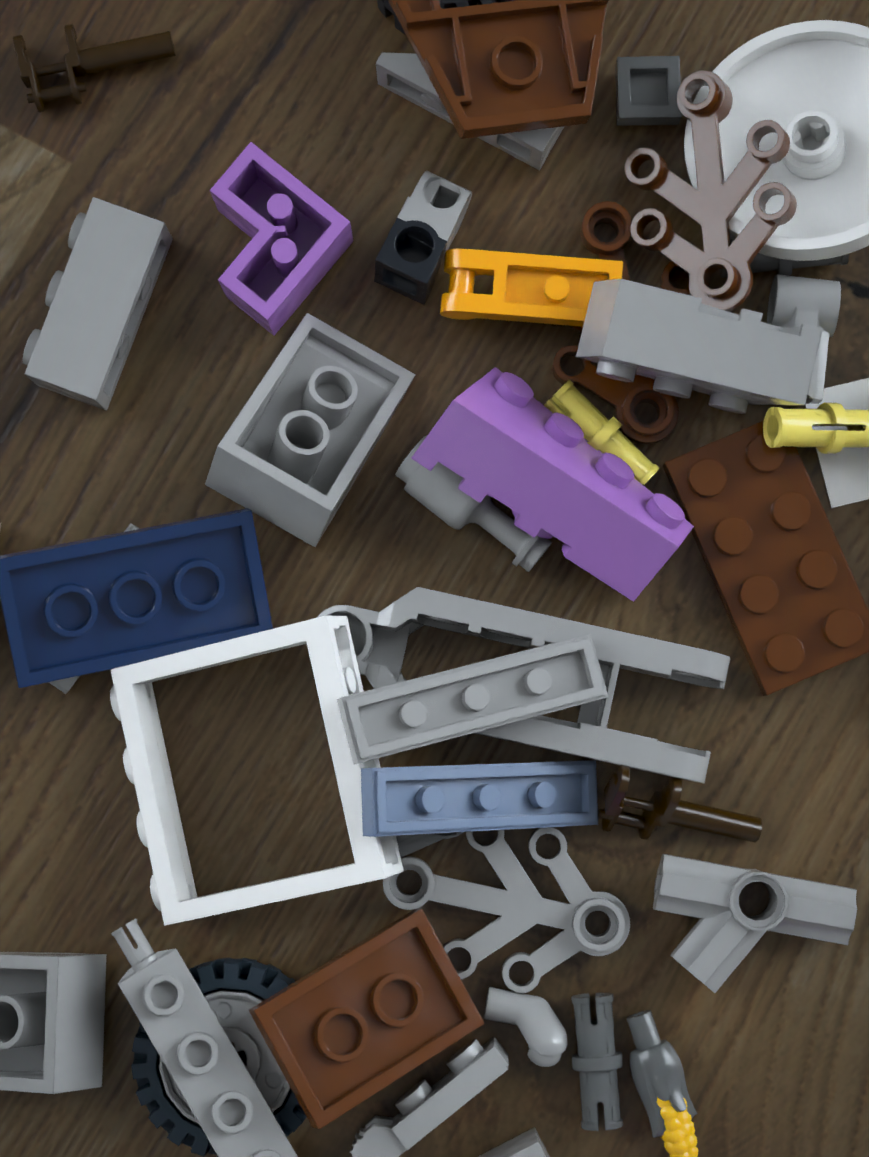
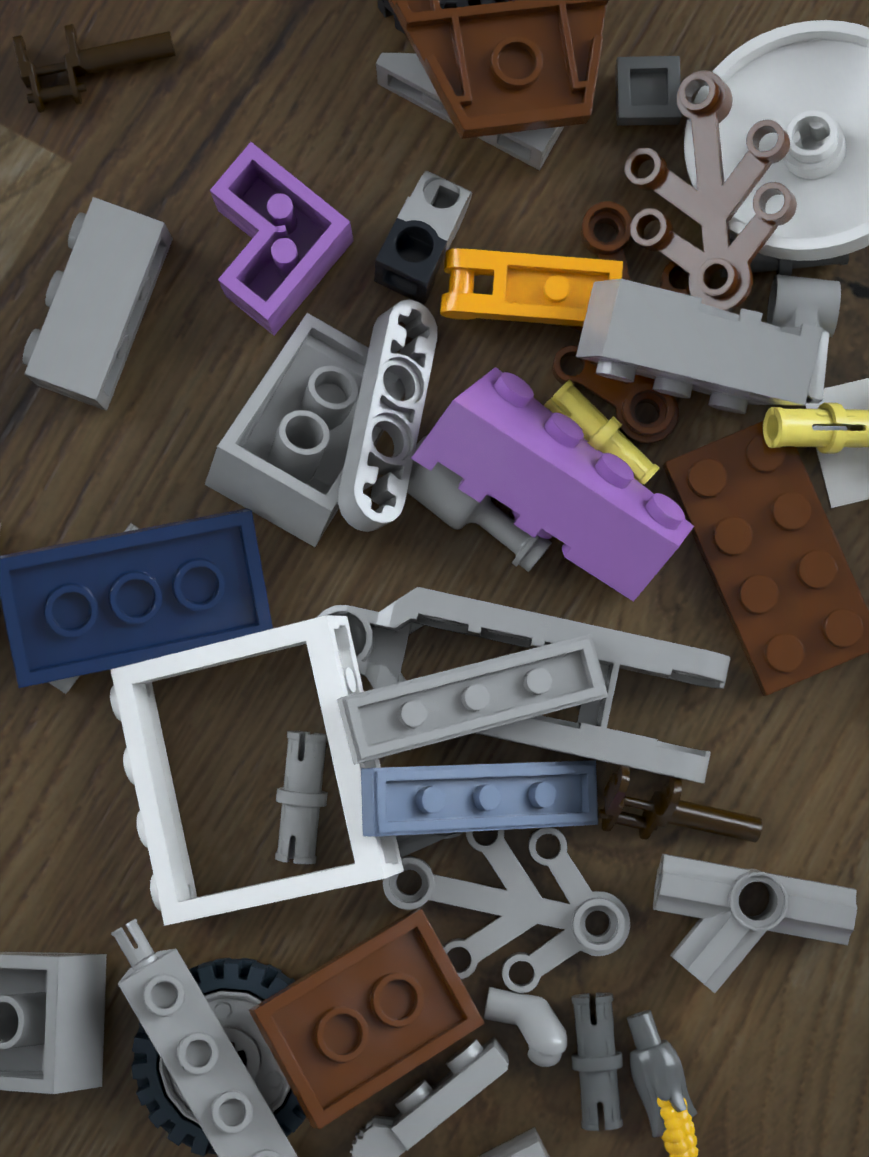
none -> light grey pin [275,731,328,864]
none -> light grey beam [338,299,437,532]

